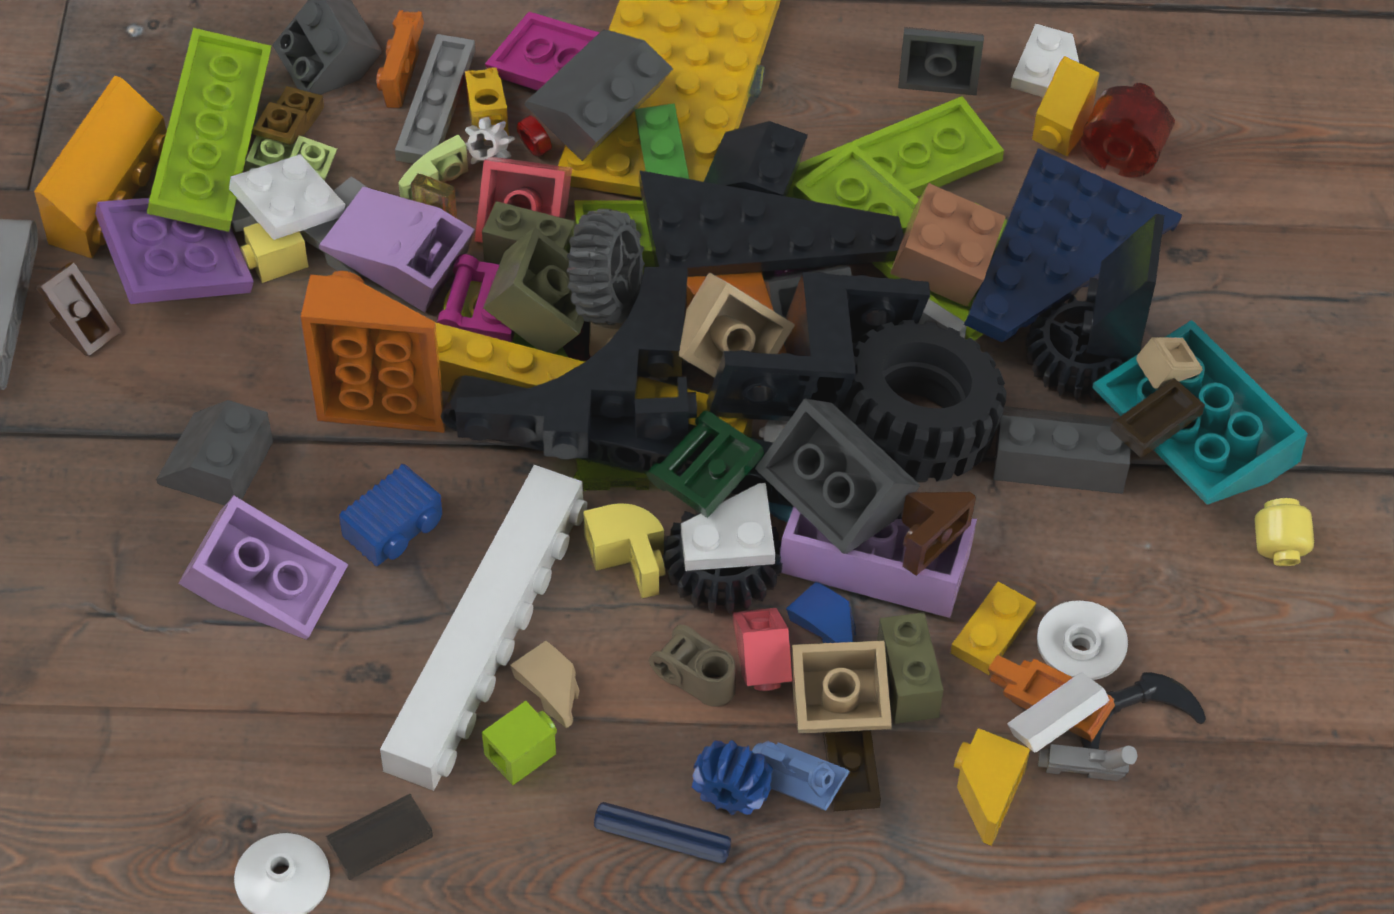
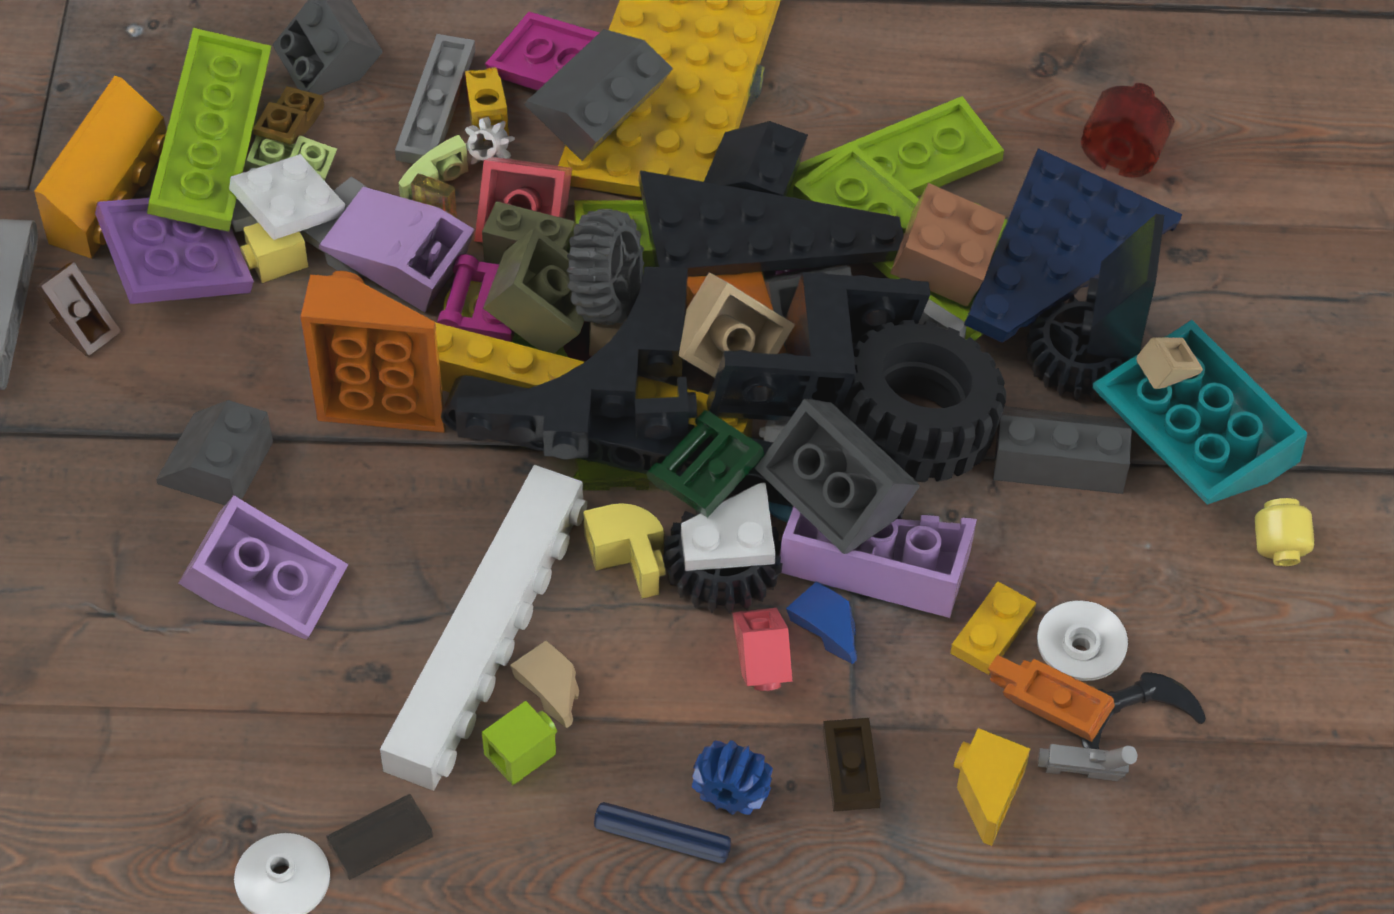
blue brick [339,464,443,566] -> none
orange hinge [376,10,424,108] -> none
red tile [517,115,552,157] -> none
bright green plate [635,103,689,179] -> none
dark tan piece [649,624,736,707] -> none
medium blue hinge [752,741,850,811] -> none
tan slope [791,641,892,733] -> none
olive brick [877,612,944,724] -> none
dark grey slope [898,27,984,95] -> none
reddish brown slope [902,492,976,576] -> none
white tile [1007,672,1110,753] -> none
white wing [1011,24,1079,97] -> none
yellow slope [1032,56,1100,156] -> none
dark brown tile [1110,378,1205,458] -> none

